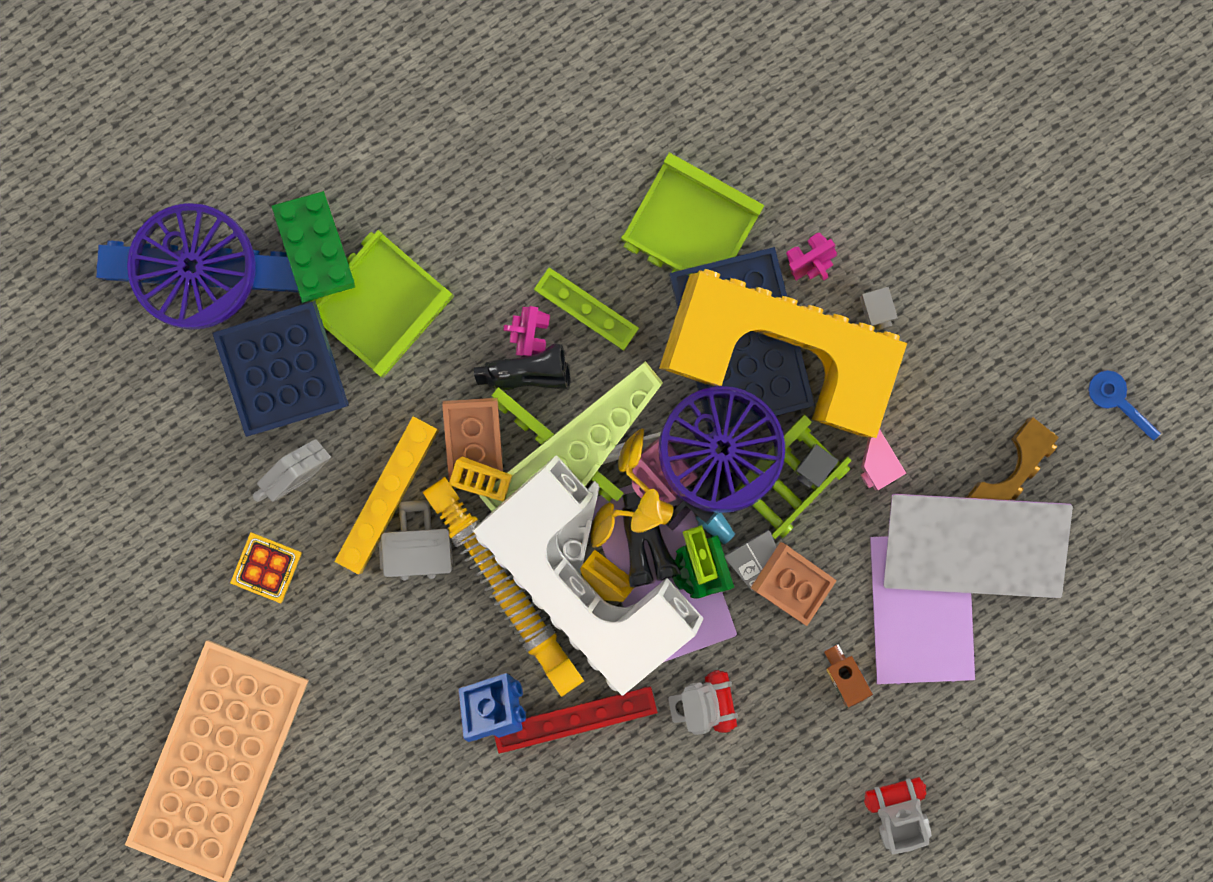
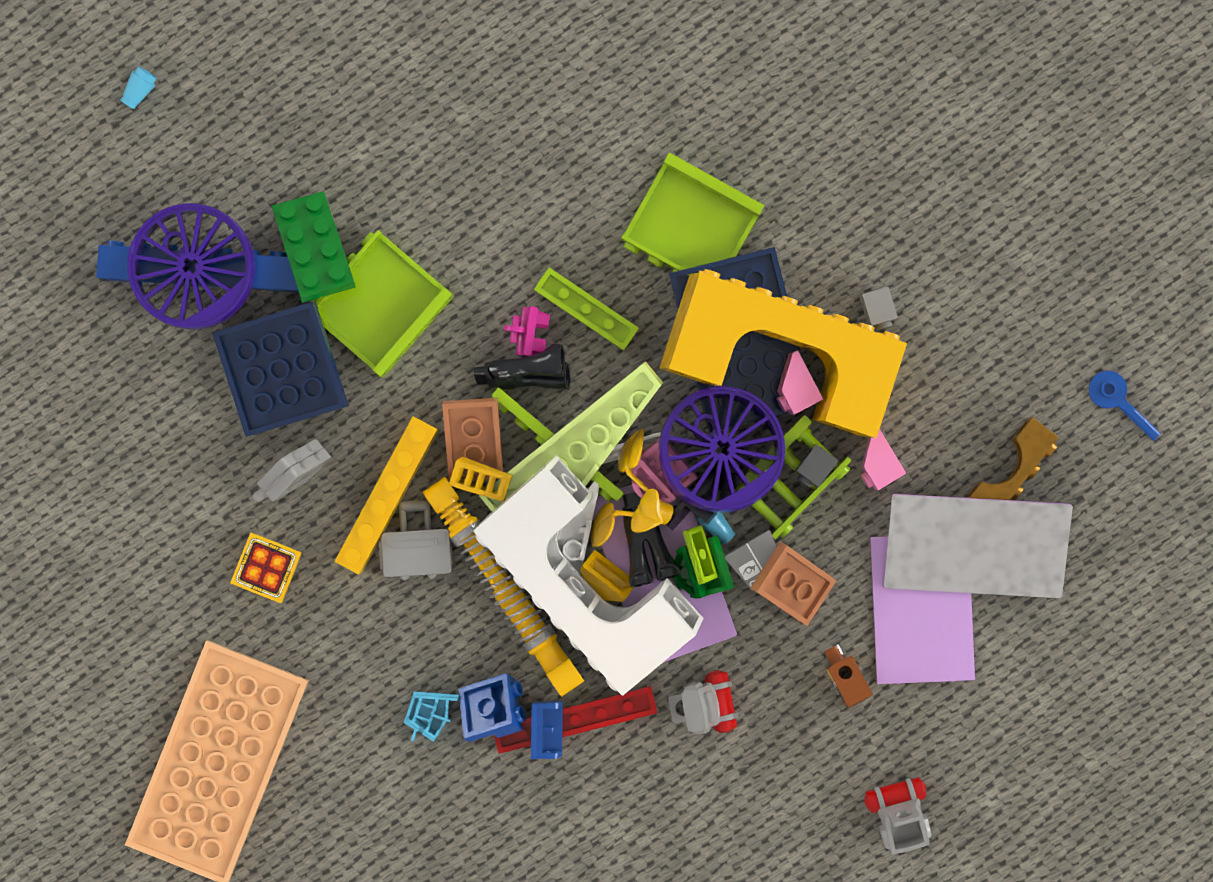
dark pink hips [786,233,837,281] -> none
none -> medium azure cone [121,66,157,109]
none -> medium azure piece [404,691,459,742]
none -> blue hinge [531,701,563,759]
none -> bright pink slope [777,350,823,415]

